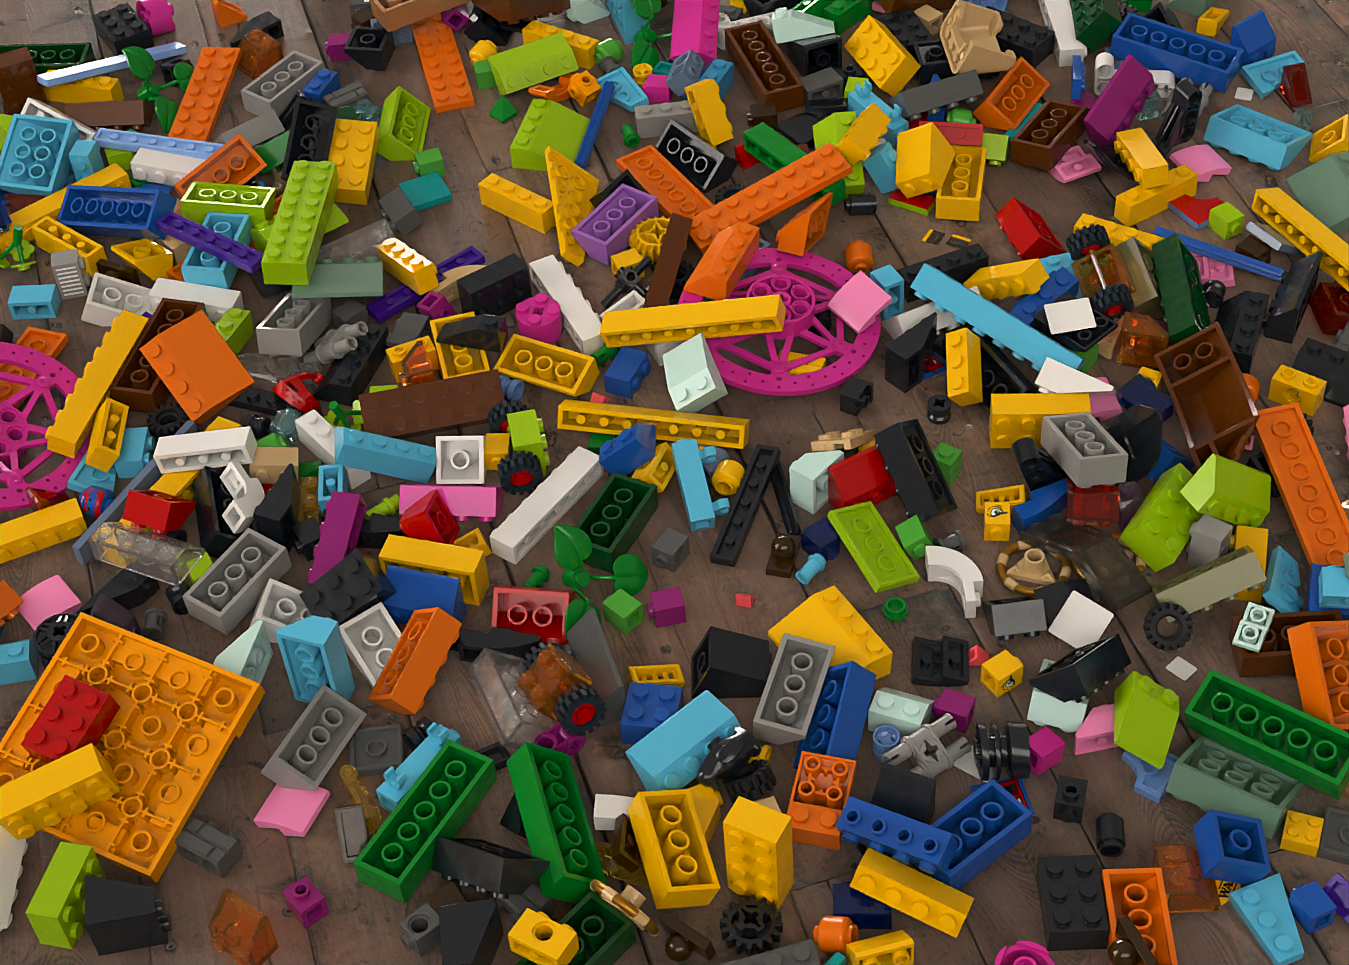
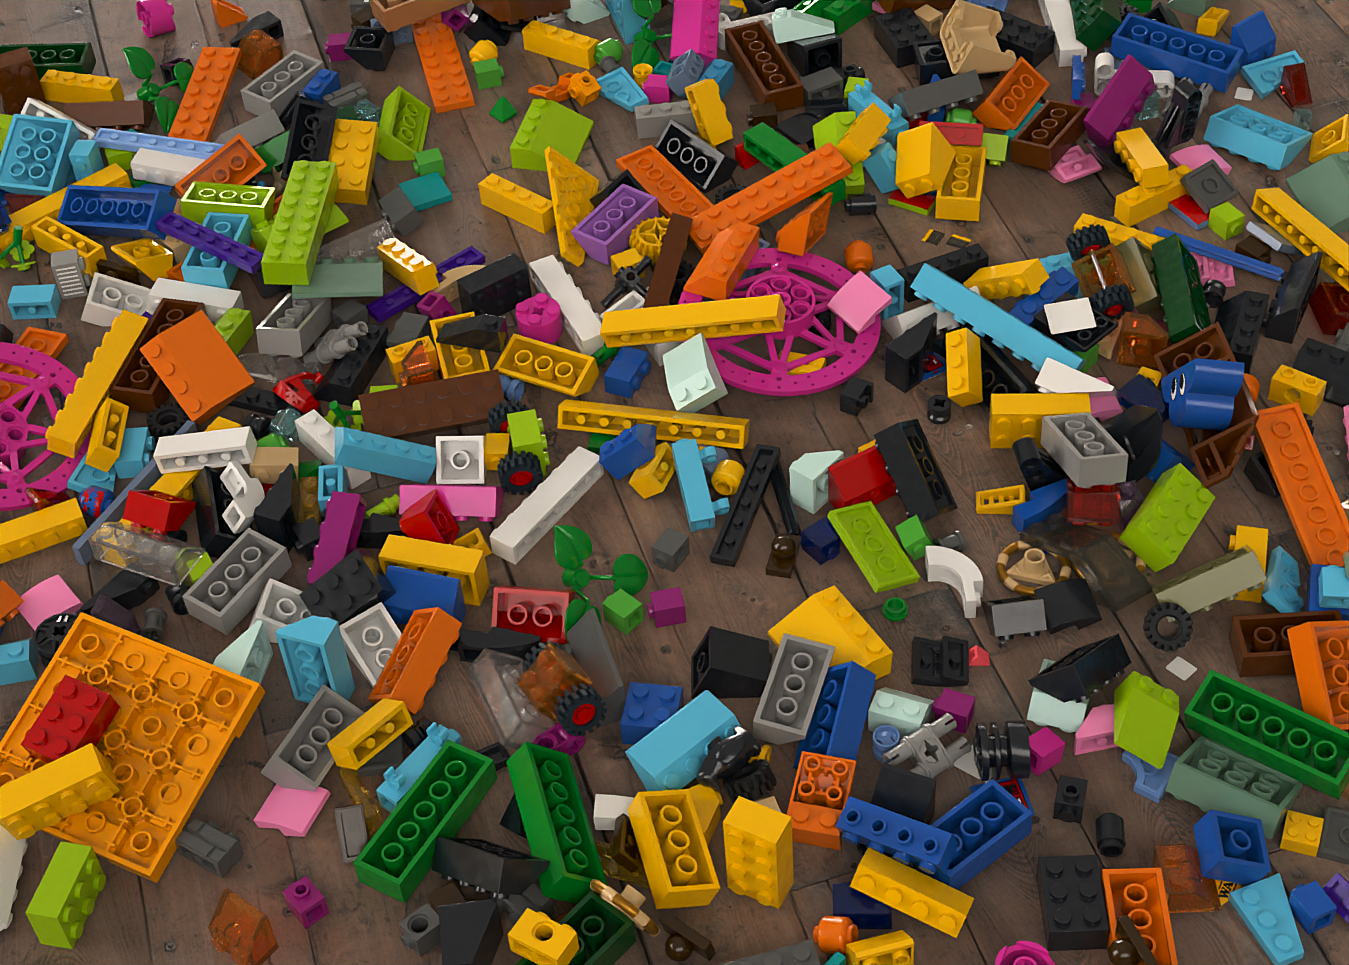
light blue tile [37,42,187,87] -> none
black slope [85,876,172,956] -> none
black brick [92,2,154,56] -> none
lime slope [487,32,579,95] -> none
green pin [522,565,550,588] -> none
blue axle [574,81,615,168] -> none
dark green brick [575,472,659,573] -> none
coral piece [590,392,611,404] -> none
green pin [621,124,640,148] -> none
yellow slope [626,664,685,689] -> none
black gear [720,895,783,957] -> none
coral piece [735,593,755,608] -> none
medium azure pin [795,553,826,585] -> none
tan wing [811,428,878,452] -> none
yellow brick [844,15,921,96] -> none
bright green brick [933,442,963,486] -> none
yellow brick [980,650,1024,698] -> none
yellow brick [983,502,1010,541] -> none
red slope [995,197,1067,261] -> none
white sticker [1048,590,1114,648] -> none
lime slope [1180,453,1271,527] -> none
light grey brick [1186,514,1233,568] -> none
light aqua slope [1232,602,1275,653] -> none
none -> yellow brick [327,698,414,770]
none -> blue brick [1161,358,1244,431]
none -> dark grey tile [1180,159,1240,214]

